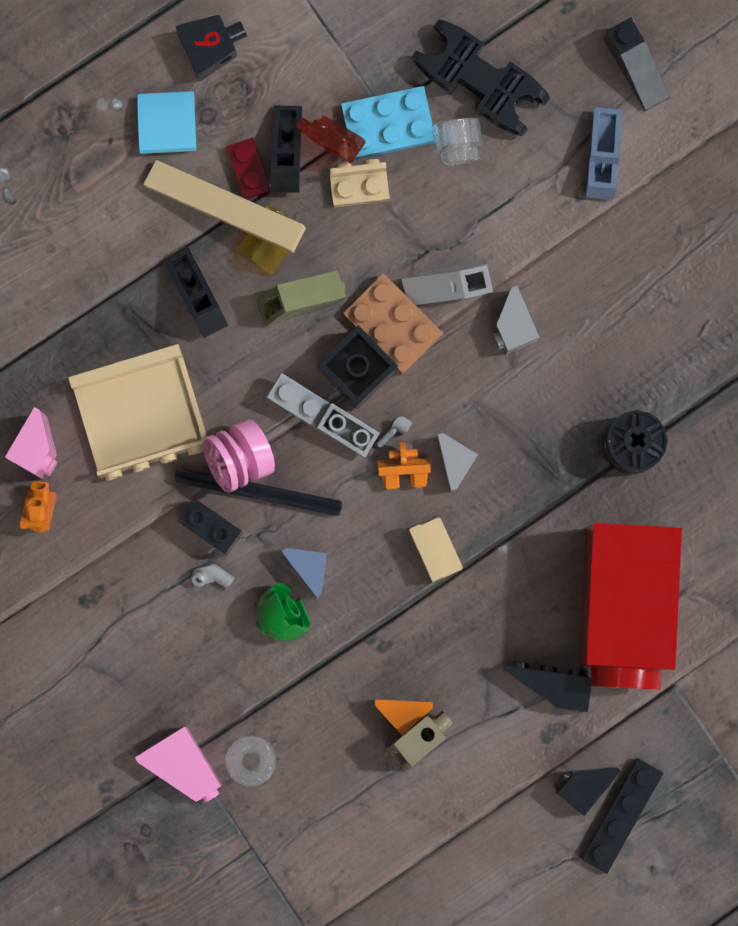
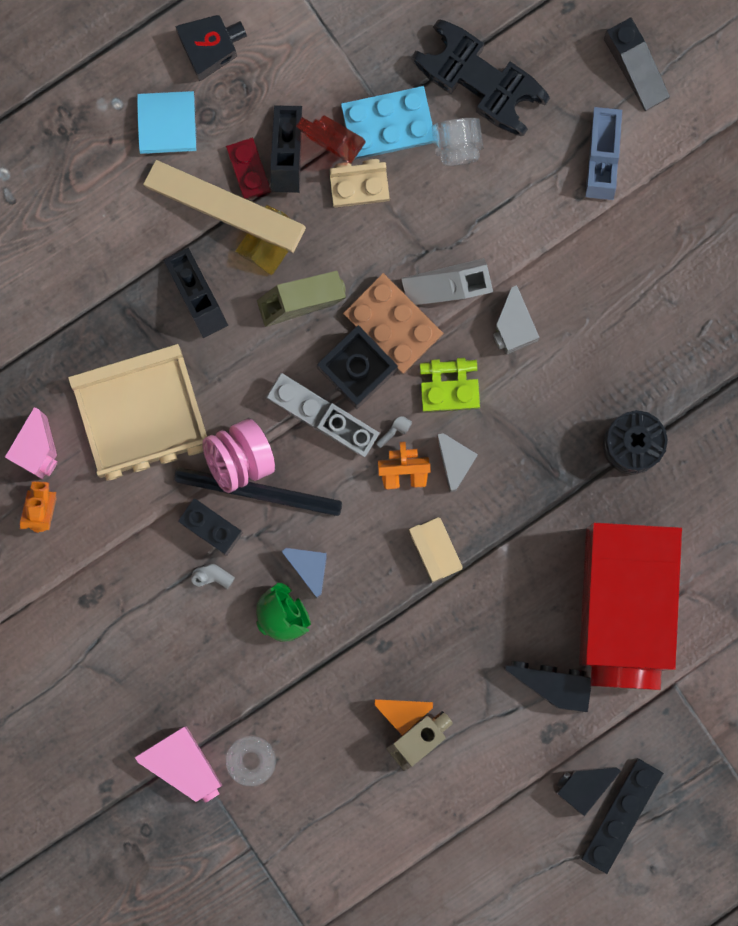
none -> lime plate [420,358,480,412]

